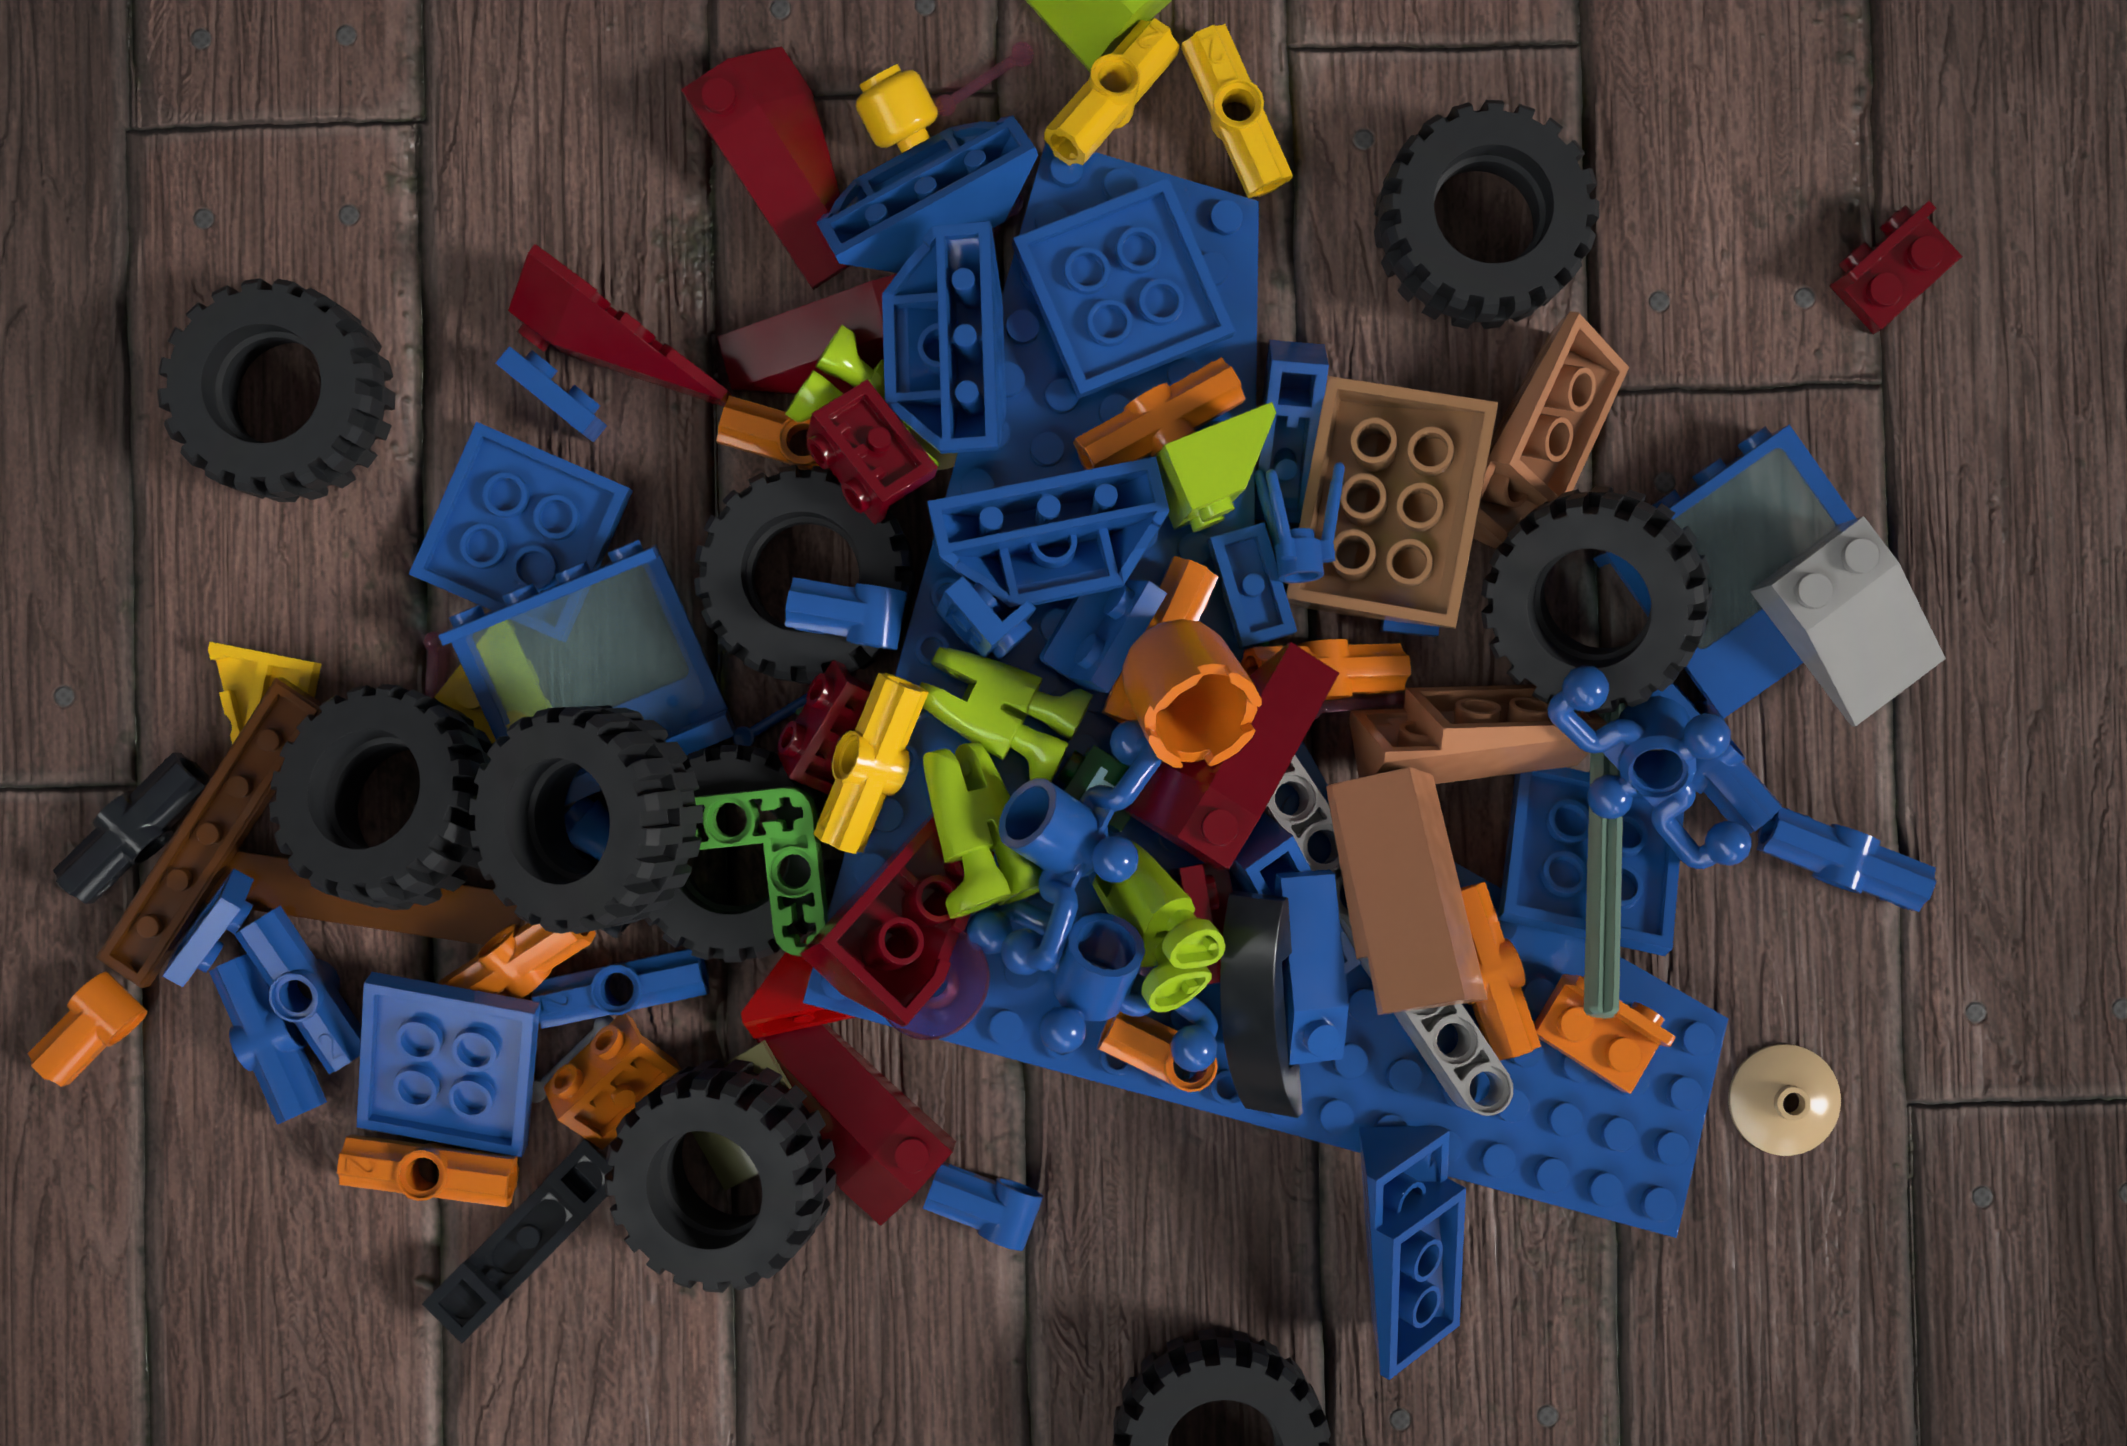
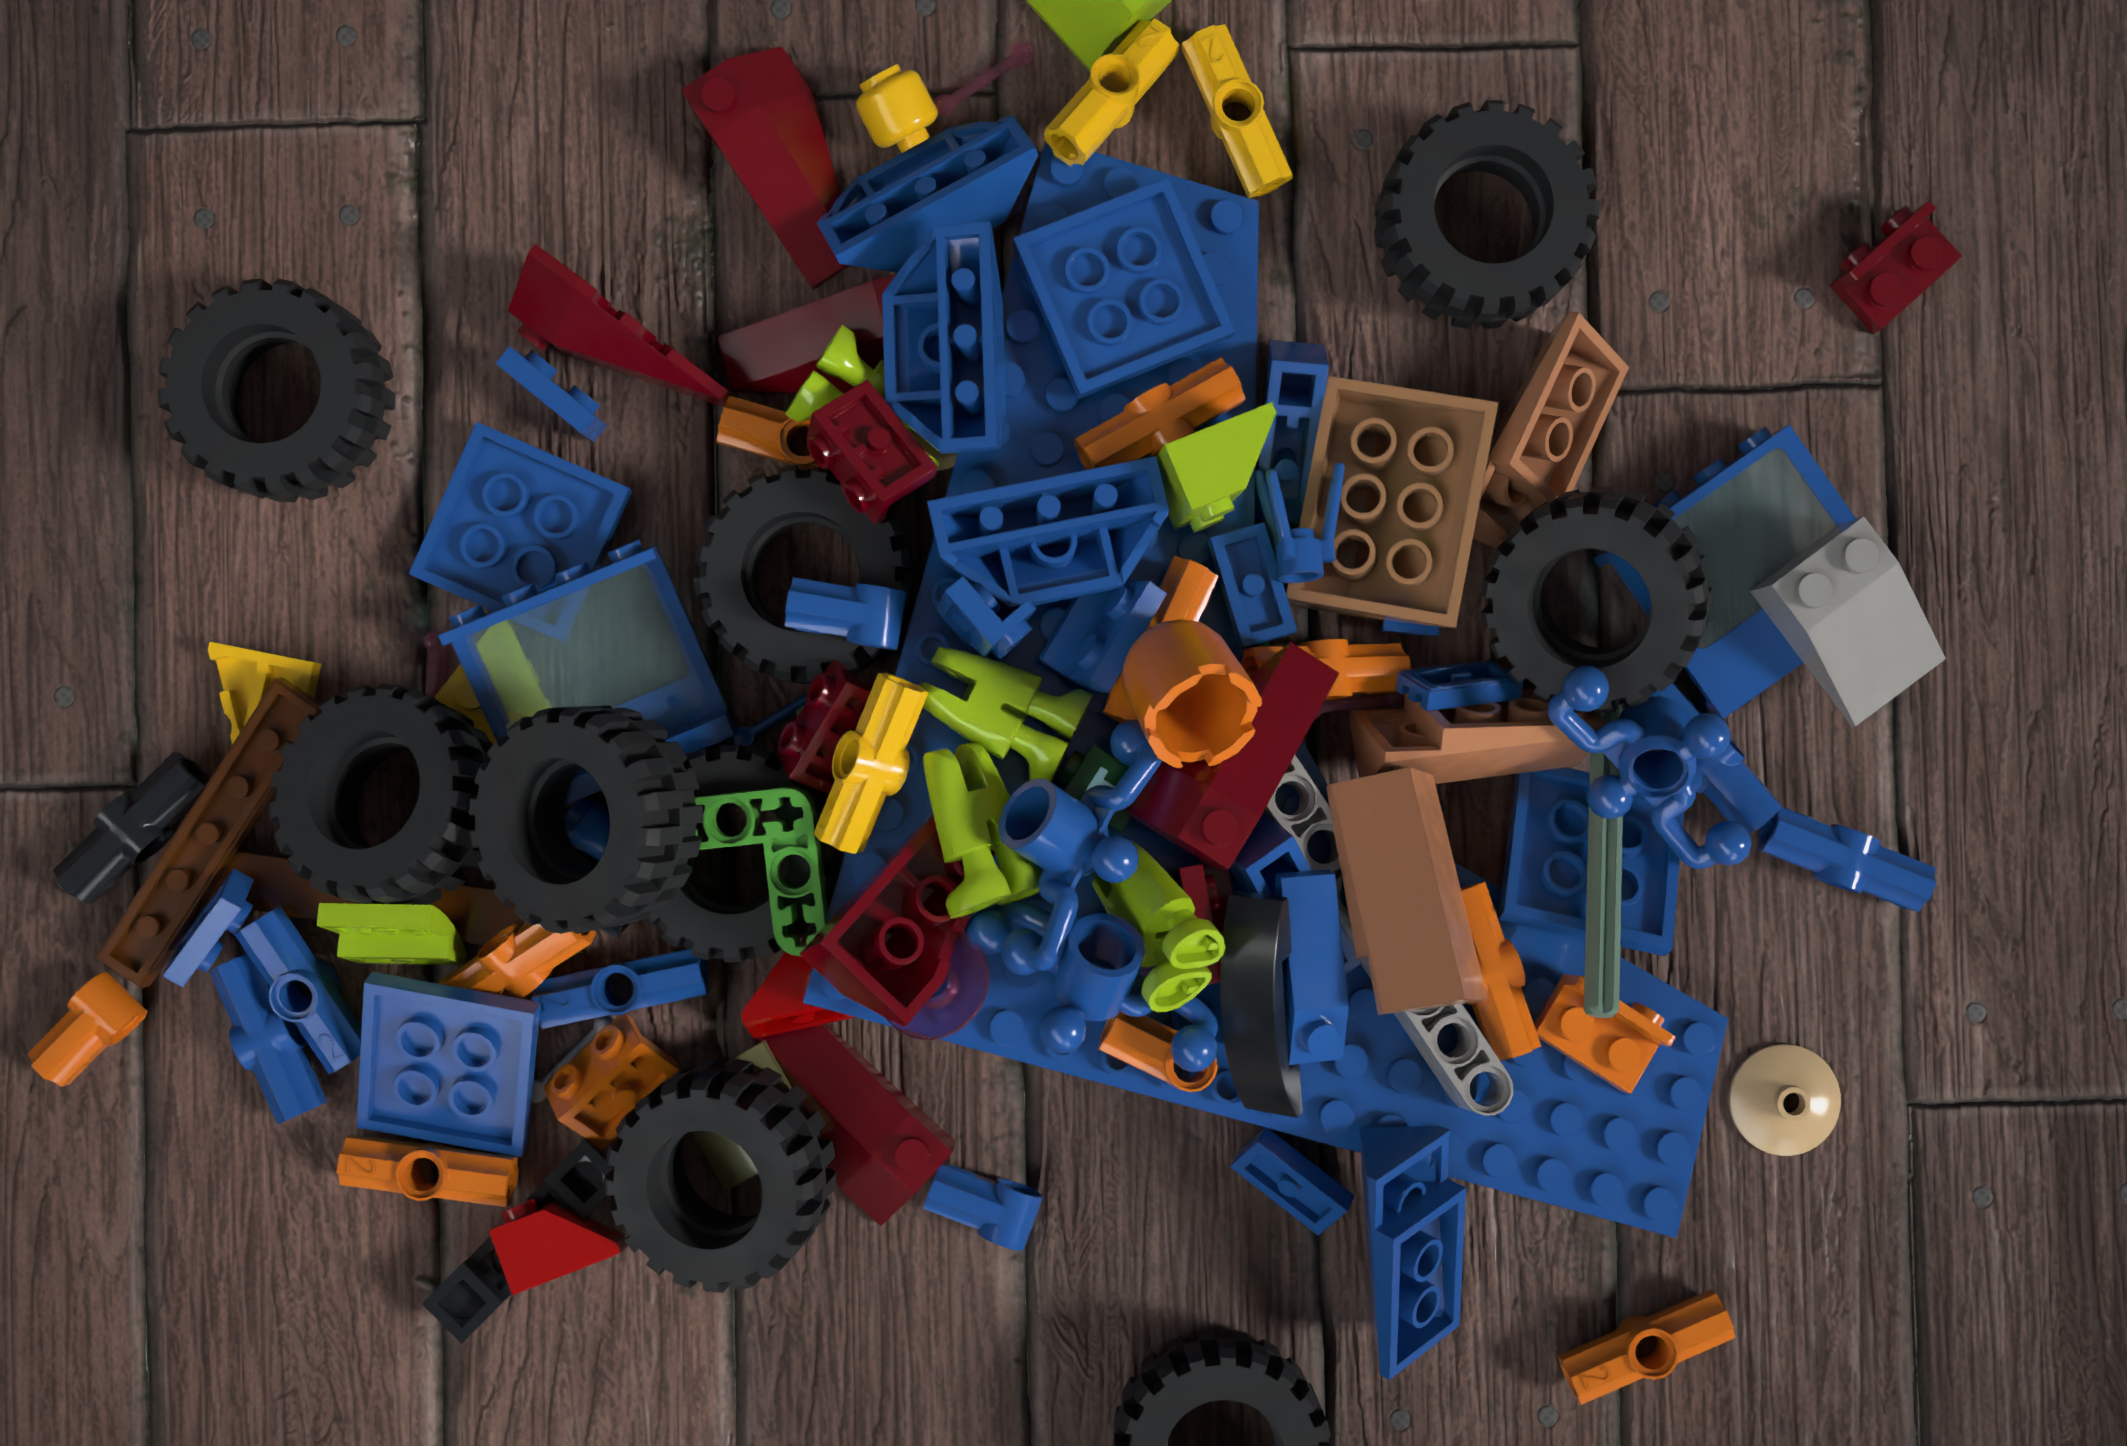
none -> lime slope [317,903,467,966]
none -> red slope [489,1199,628,1296]
none -> blue plate [1230,1127,1355,1235]
none -> blue tile [1396,660,1524,711]
none -> orange piece [1558,1289,1736,1405]

